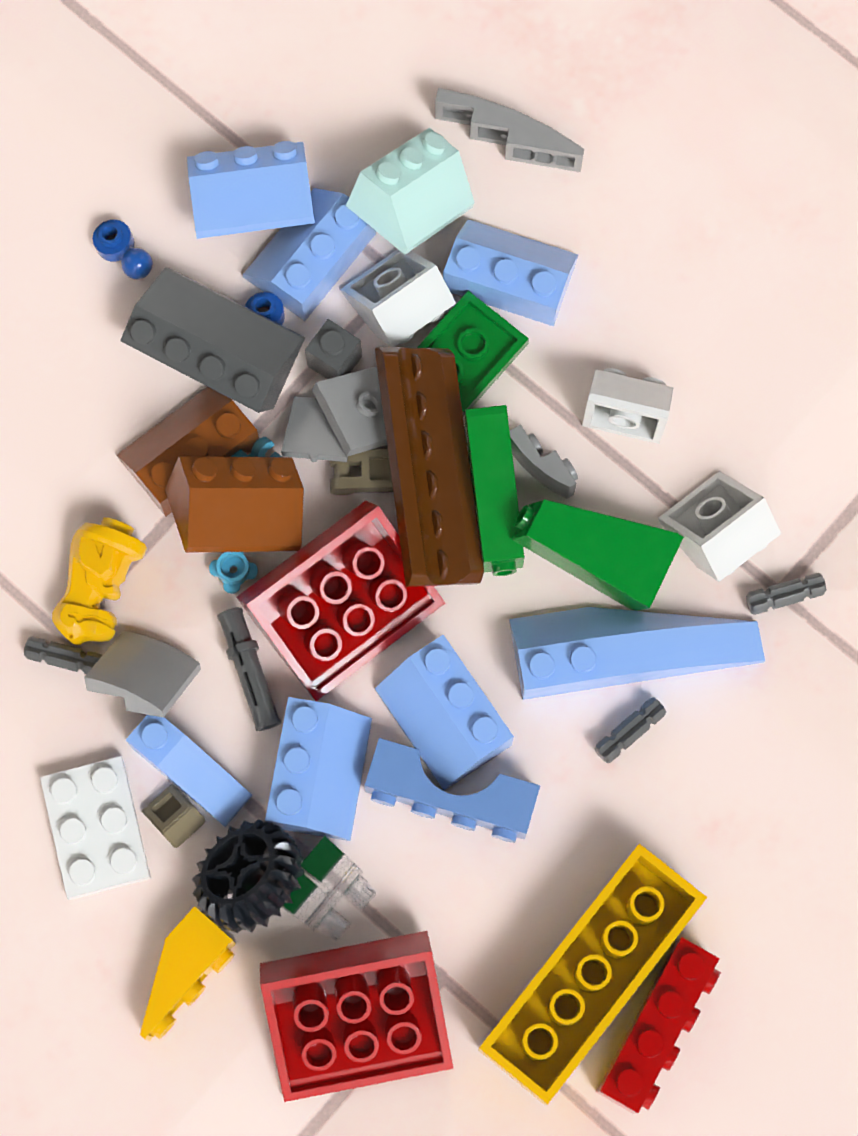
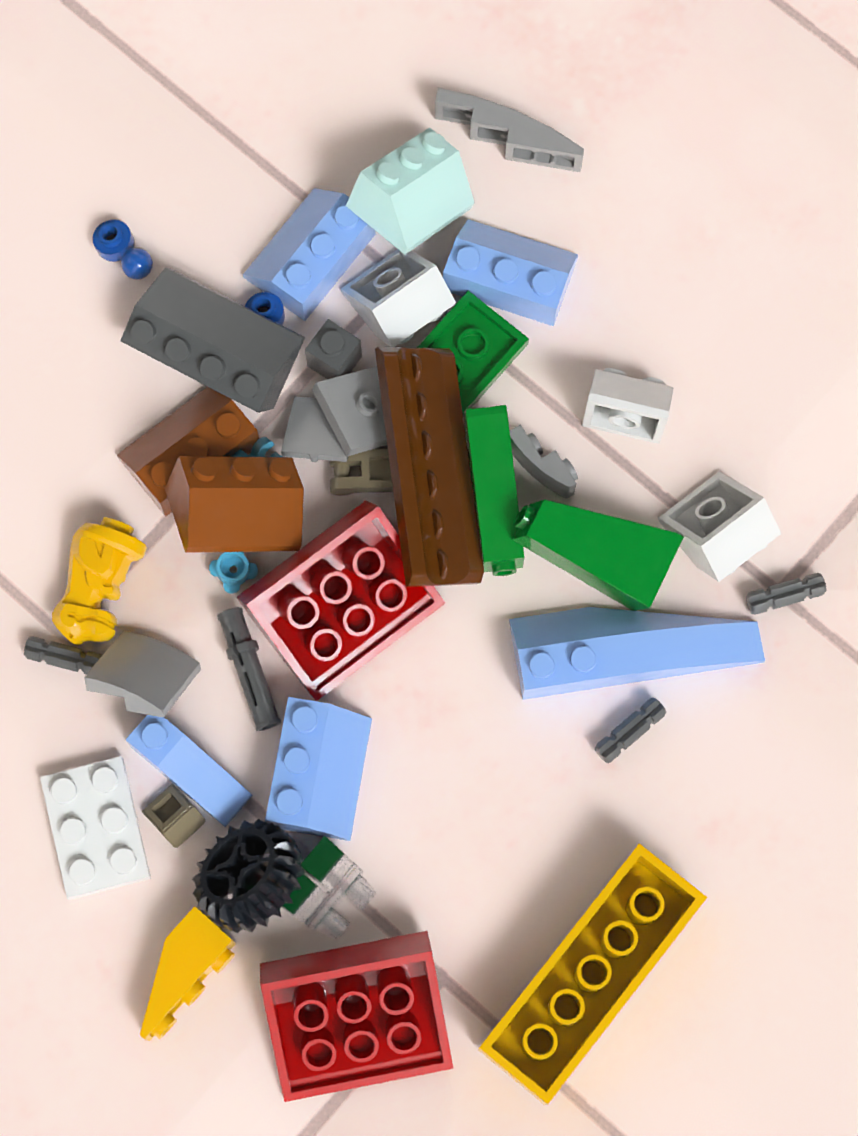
light blue slope [187,141,315,239] -> none
medium blue arch [364,738,540,843] -> none
light blue slope [375,635,514,791] -> none
red brick [596,937,721,1114] -> none

